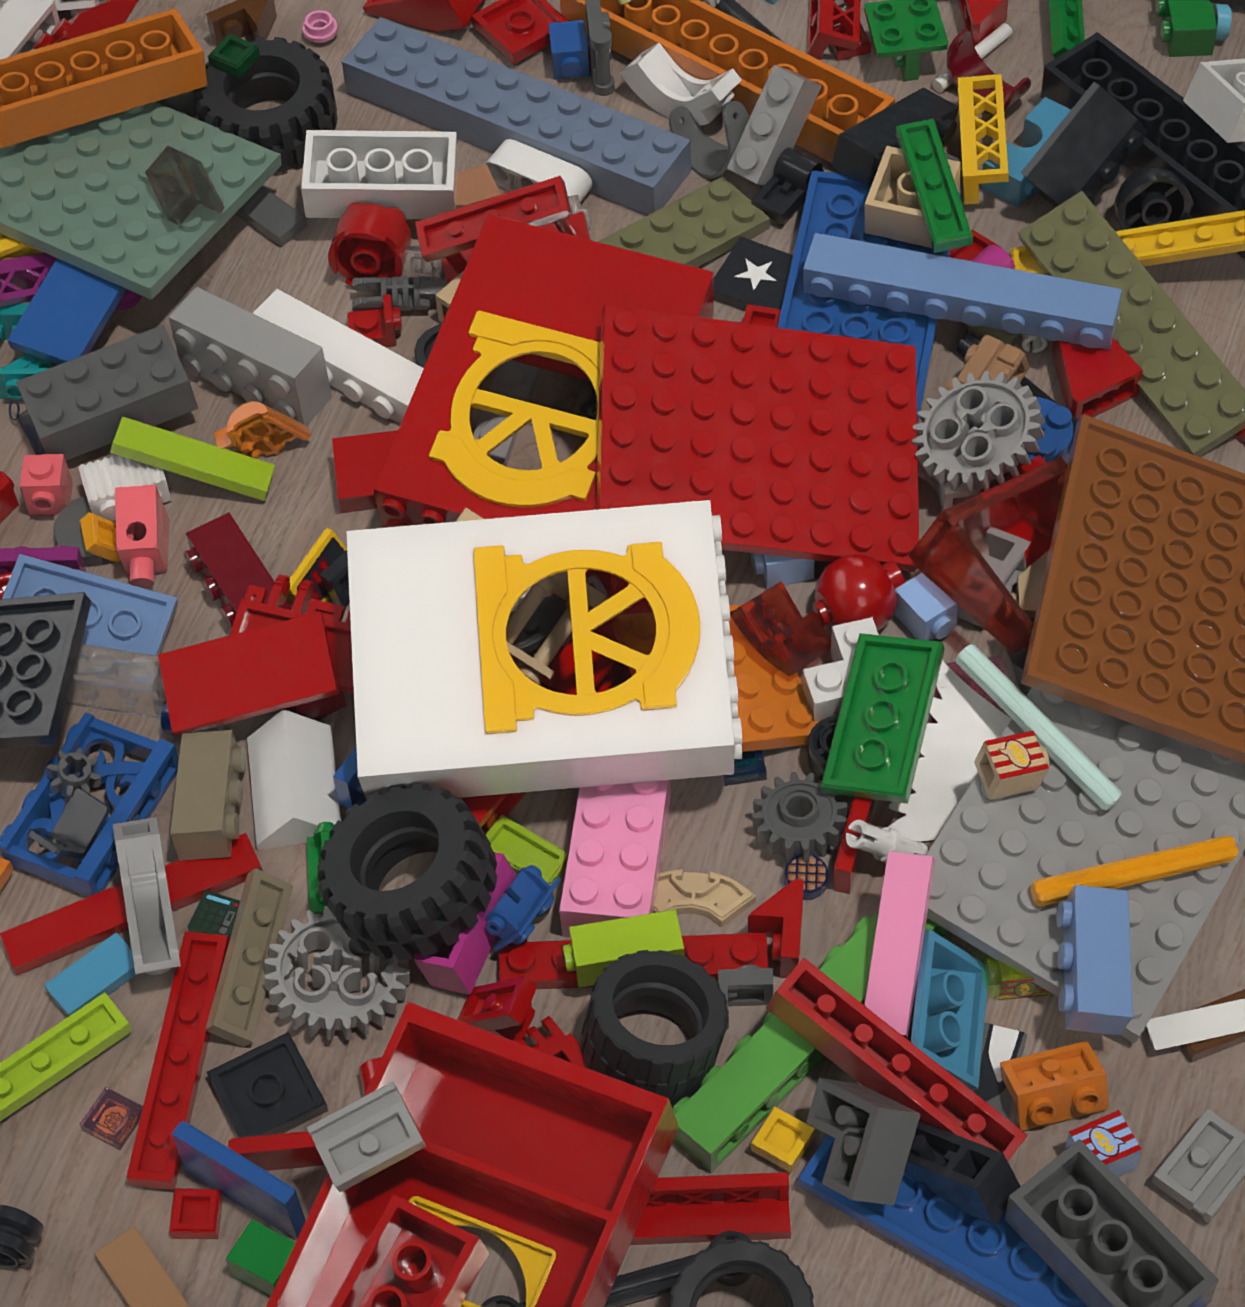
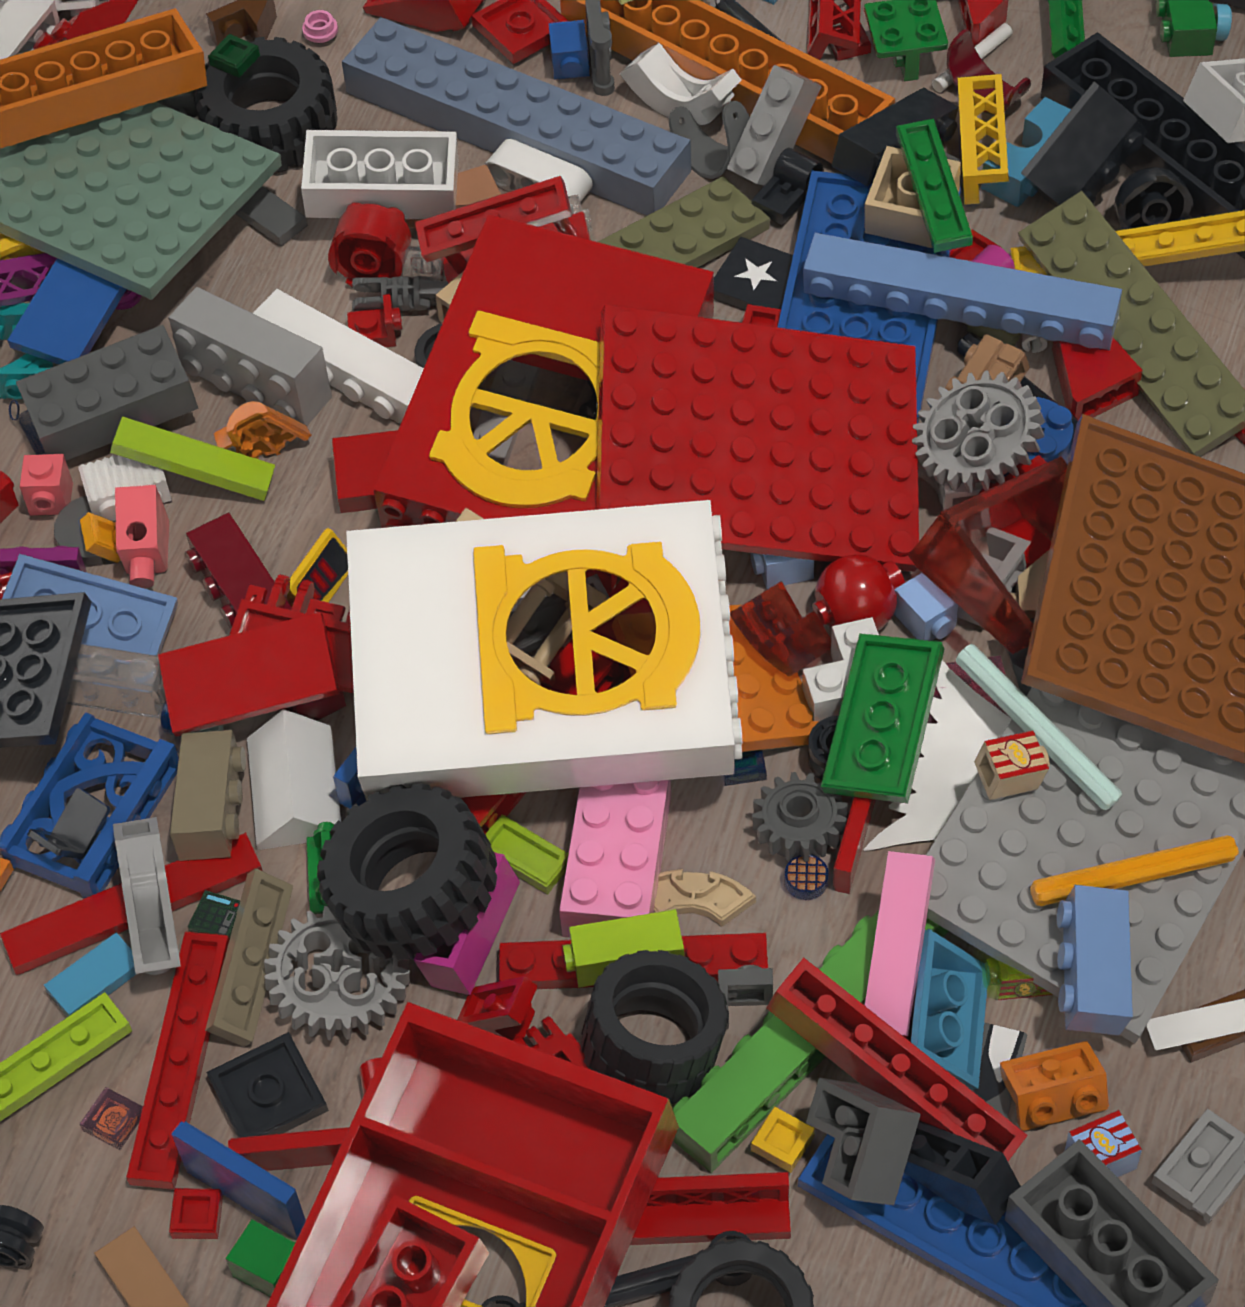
dark grey gear [46,748,101,804] -> none
clear smoke panel [145,146,225,226] -> none
light grey plate [307,1081,426,1193] -> none
black plate [320,550,350,607] -> none
blue hinge [485,865,562,952] -> none
red slope [748,879,804,978] -> none
white pin [846,820,928,863] -> none

